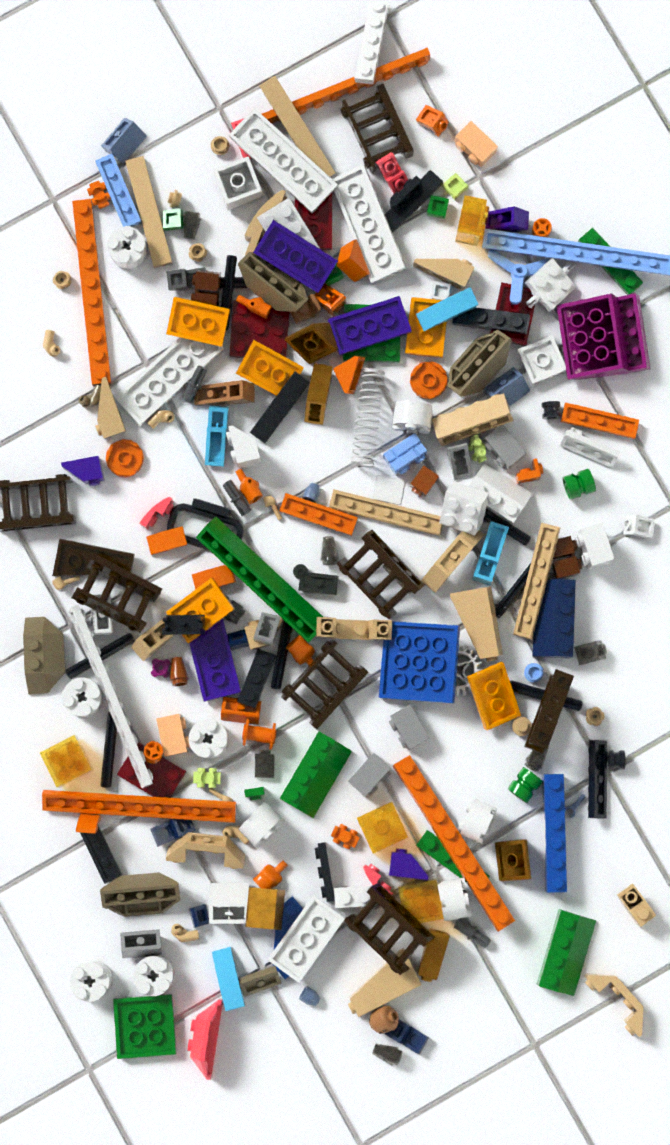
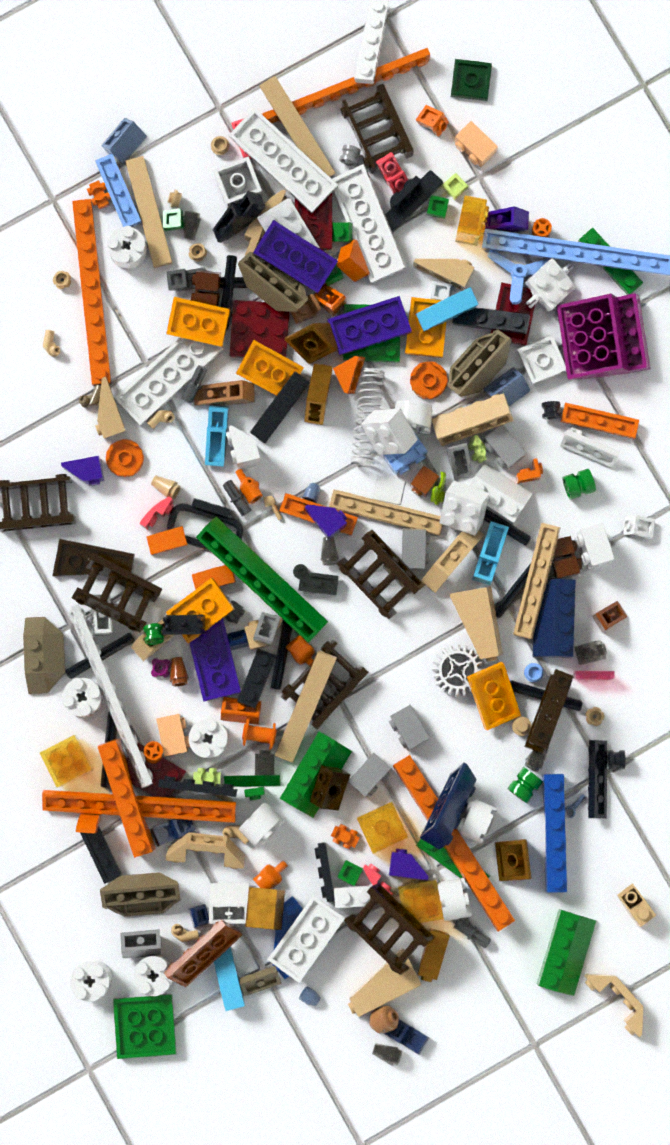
tan hand [52,576,80,590] -> none
coral wedge [187,998,223,1080] -> none
orange piece [236,295,272,319] -> none
tan slope [316,617,392,640] -> none
blue plate [379,621,460,703] -> none
none -> orange arch [97,738,156,858]
none -> green wheel [143,623,164,645]
none -> tan cone [151,475,181,499]
none -> black plate [158,776,238,797]
none -> dark orange plate [164,919,243,987]
none -> black slope [213,191,265,243]
none -> green sticker [224,775,280,787]
none -> tan tile [275,650,337,763]
none -> dark purple slope [305,505,347,540]
none -> dark brown brick [310,765,350,811]
none -> green plate [332,222,353,242]
none -> green plate [337,860,363,886]
none -> light grey wheel [339,145,361,166]
none -> white brick [361,408,418,455]
none -> light grey brick [402,528,430,569]
none -> dark blue slope [420,762,477,850]
none -> lime plate [431,472,446,505]
none -> dark green tile [450,59,492,101]
none -> clear pink tile [574,671,615,680]
none -> dark orange slope [592,601,627,632]

